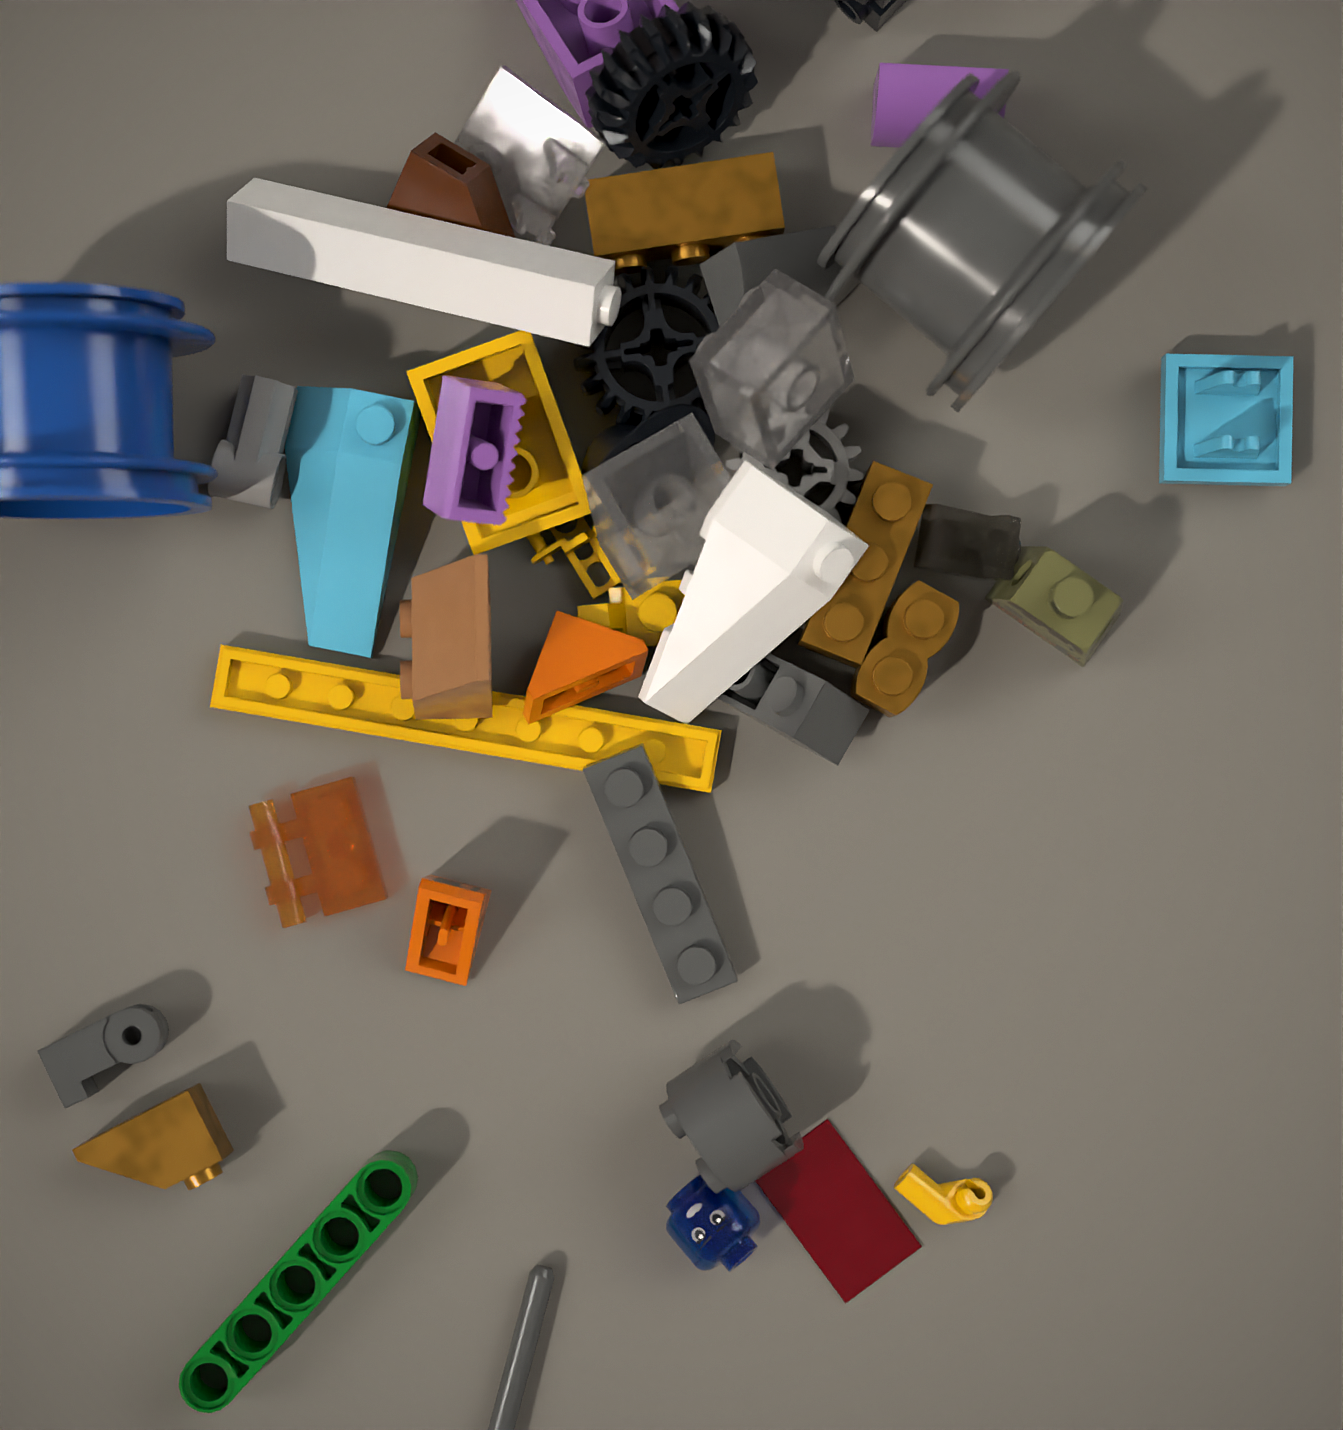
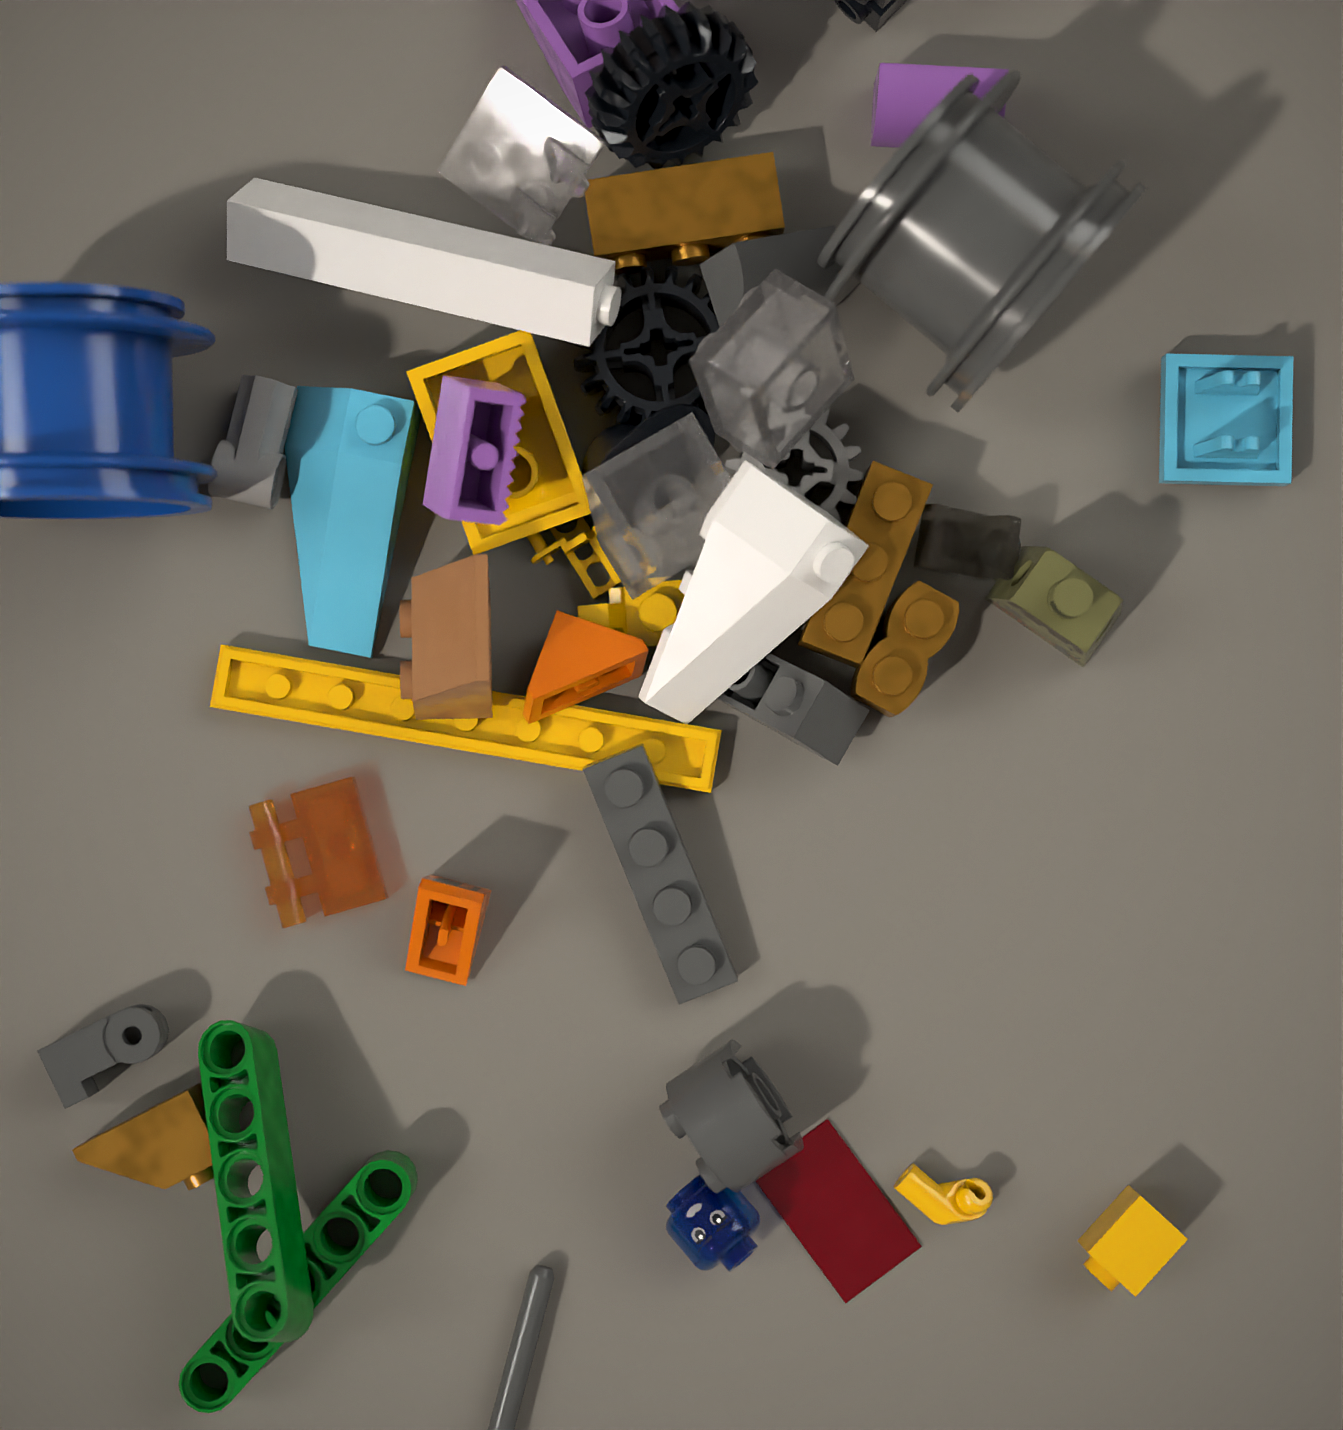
reddish brown slope [386,132,516,238] -> none
none -> green beam [198,1020,313,1342]
none -> yellow brick [1077,1185,1188,1297]

